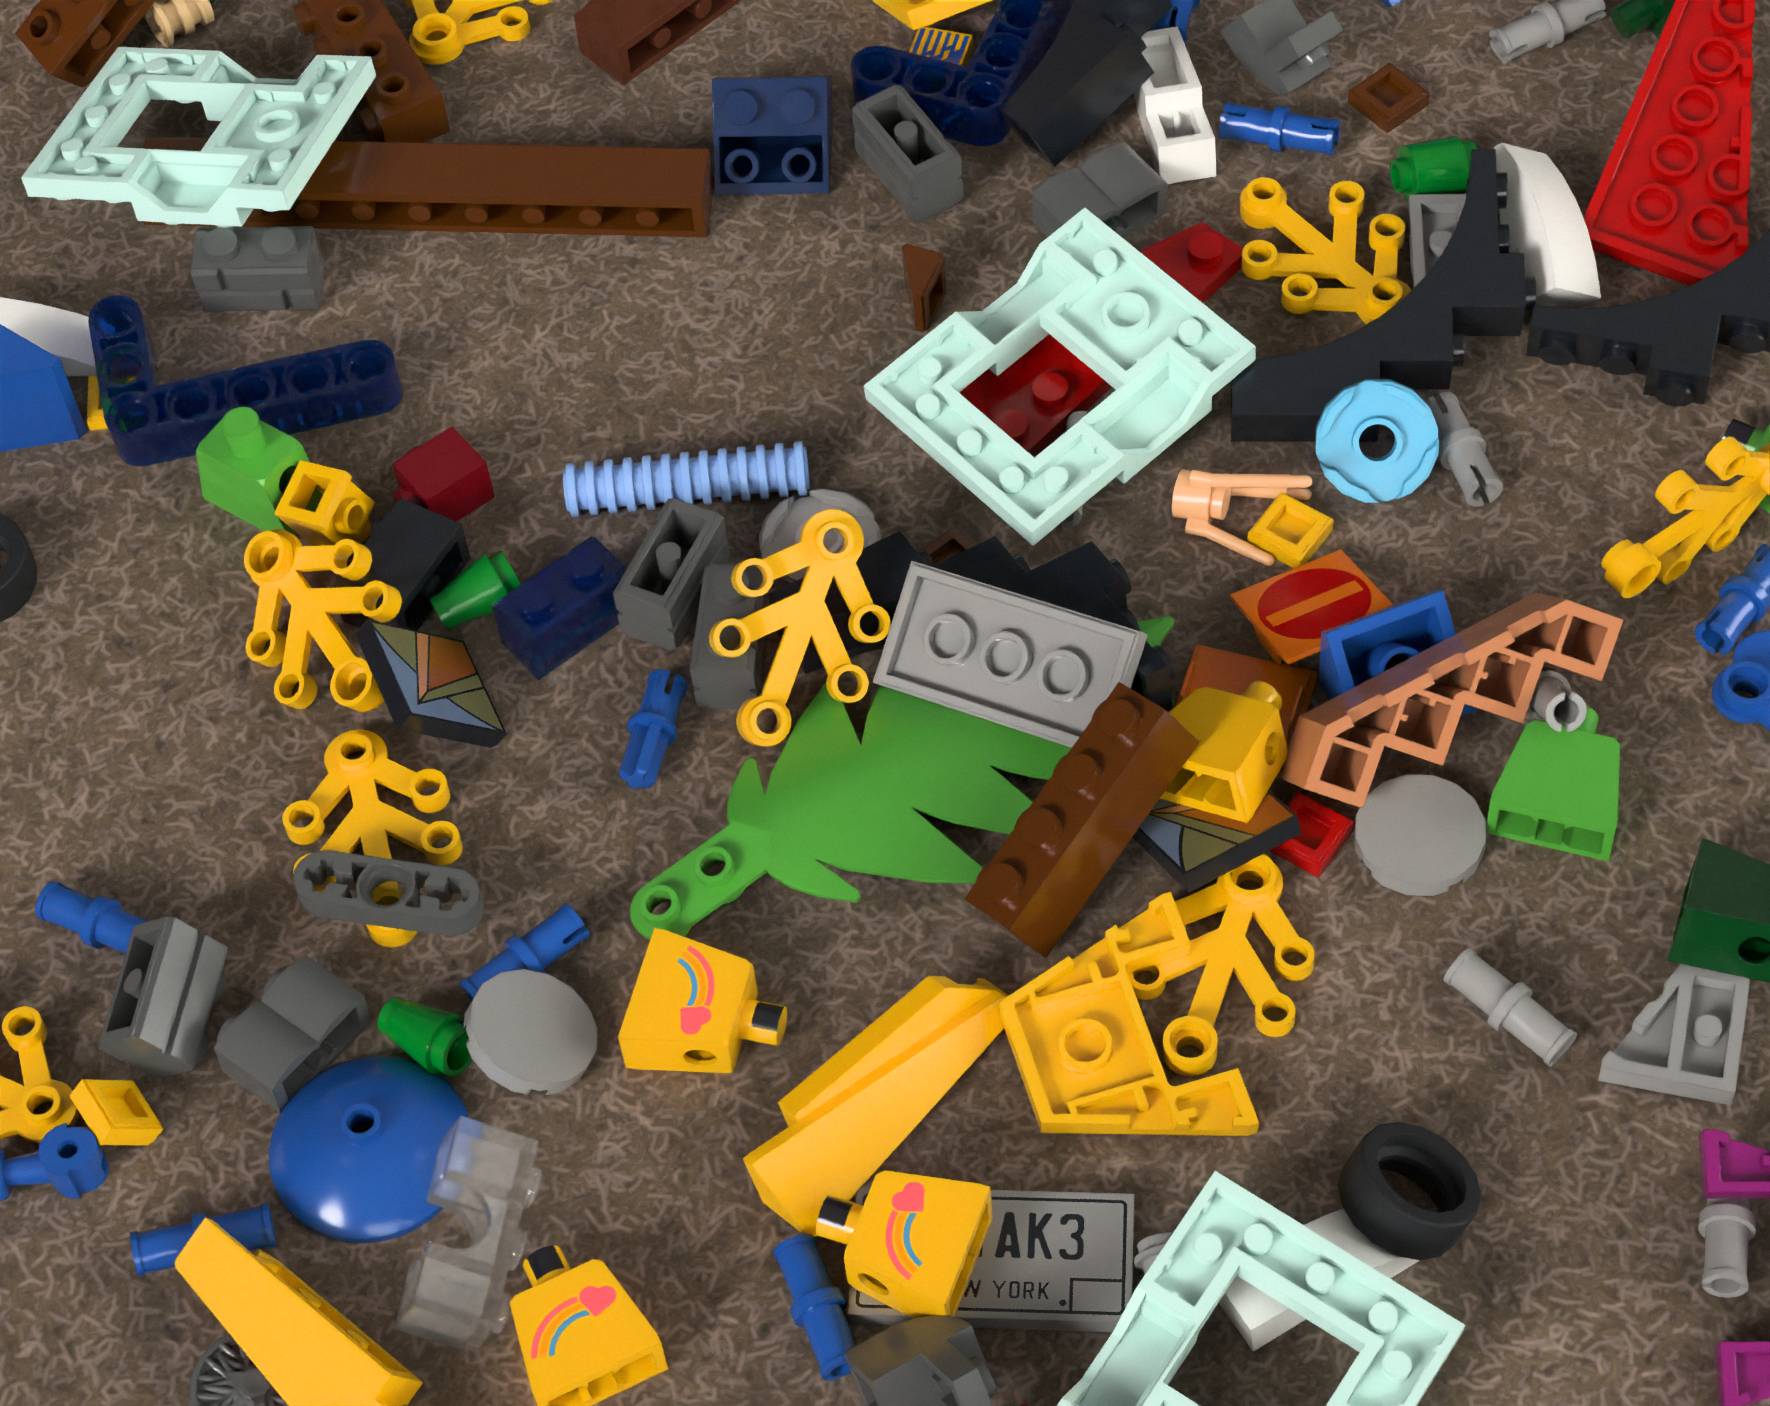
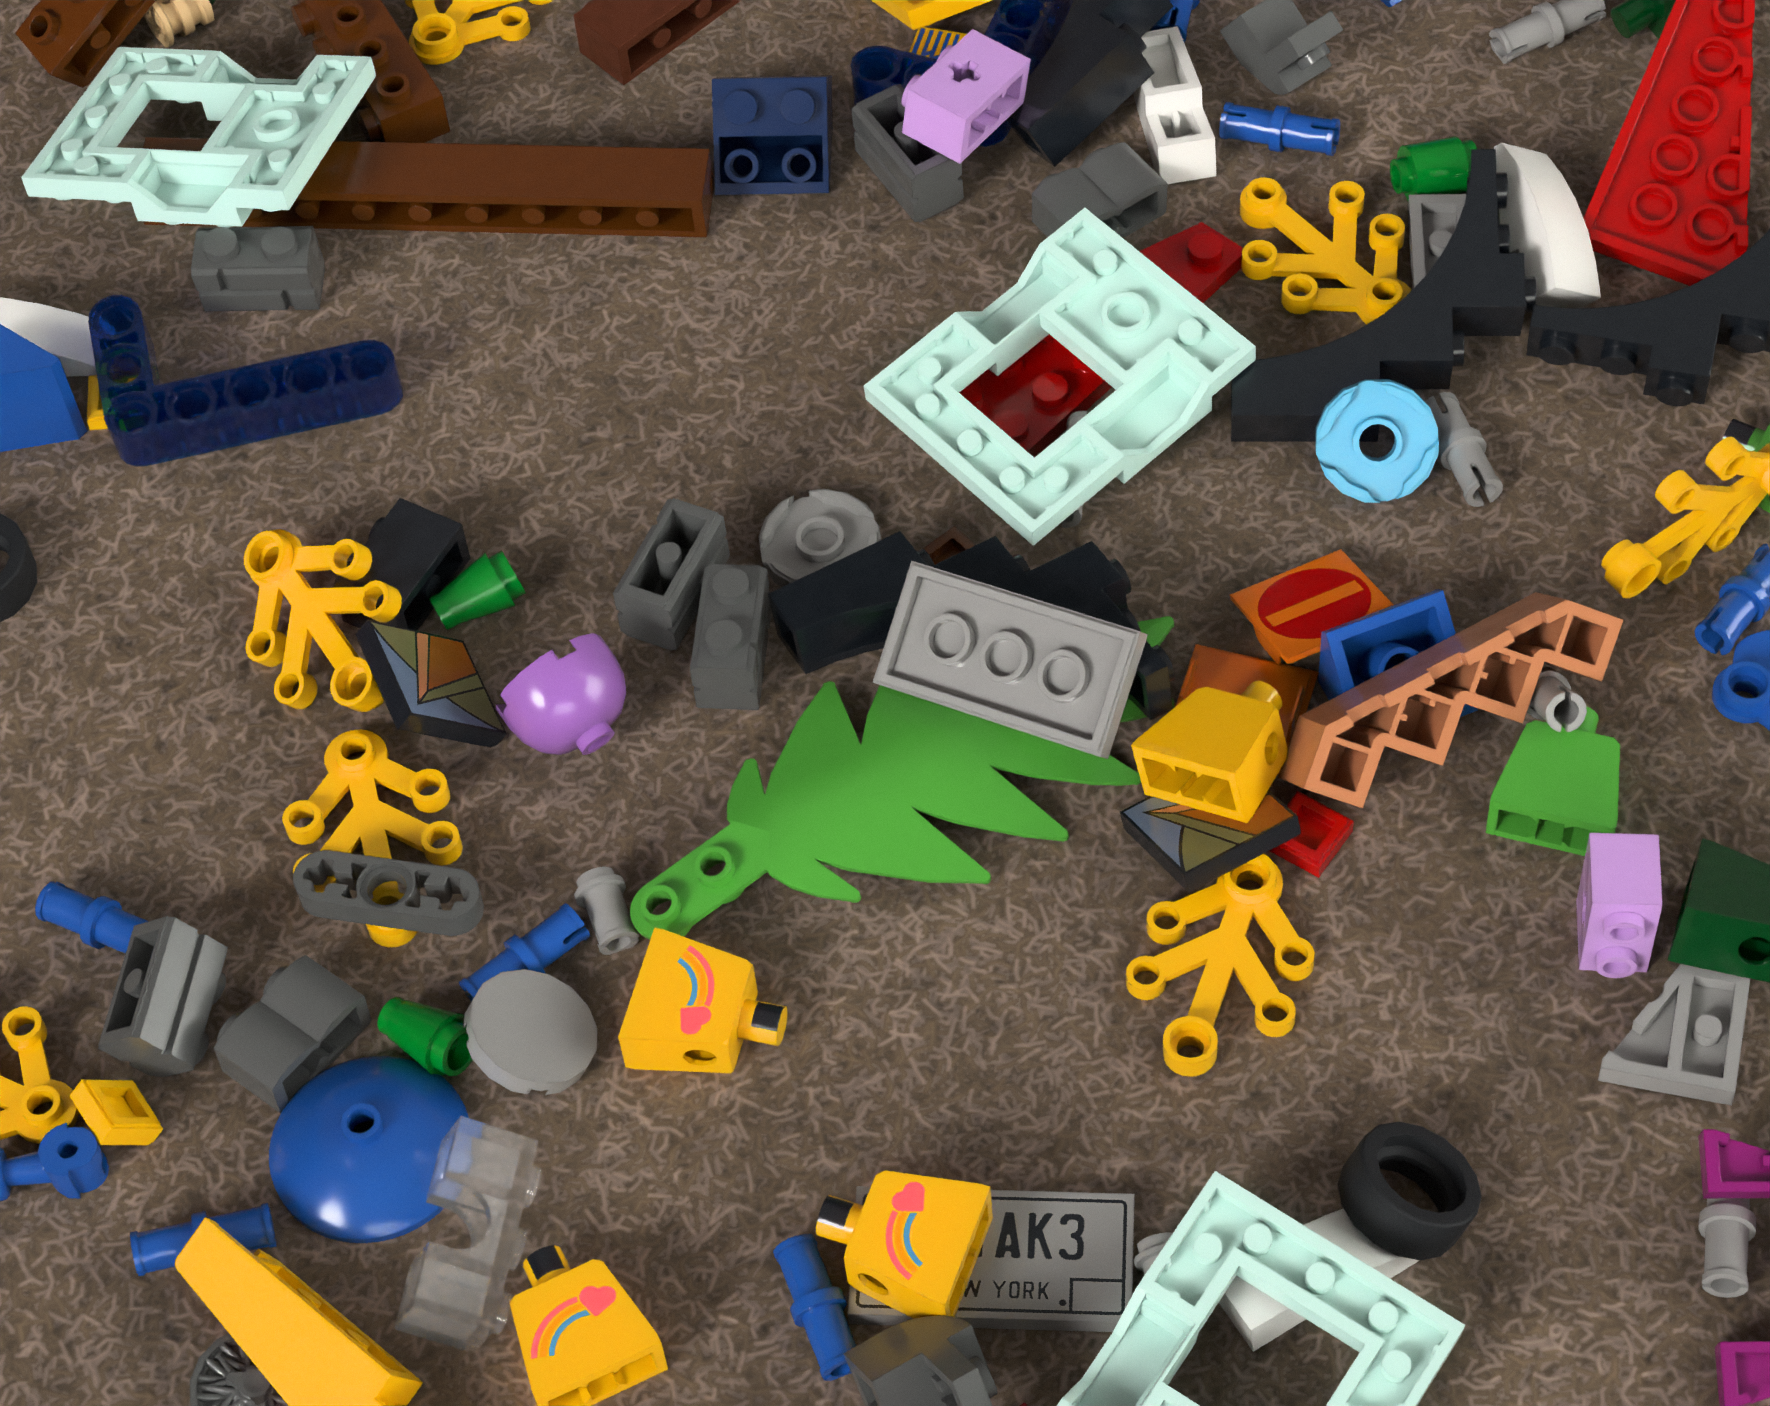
bright green torso [196,407,323,538] -> none
yellow brick [274,460,375,546] -> none
dark red brick [392,426,495,522] -> none
clear blue brick [492,536,627,680] -> none
light blue piece [563,441,810,517] -> none
blue axle [619,669,688,790] -> none
yellow plant [709,509,891,747] -> none
yellow wedge [743,976,1009,1237] -> none
reddish brown slope [902,244,947,332] -> none
reddish brown brick [964,682,1199,958] -> none
yellow wing [999,892,1259,1136] -> none
light nougat plant [1172,469,1312,566] -> none
yellow tile [1247,492,1334,568] -> none
reddish brown tile [1348,63,1430,133] -> none
light grey tile [1355,774,1486,896] -> none
light grey pin [1443,948,1577,1067] -> none
none -> medium lavender cylinder [496,633,626,755]
none -> light grey pin [574,867,639,955]
none -> lavender brick [901,29,1031,164]
none -> lavender brick [1576,833,1662,978]

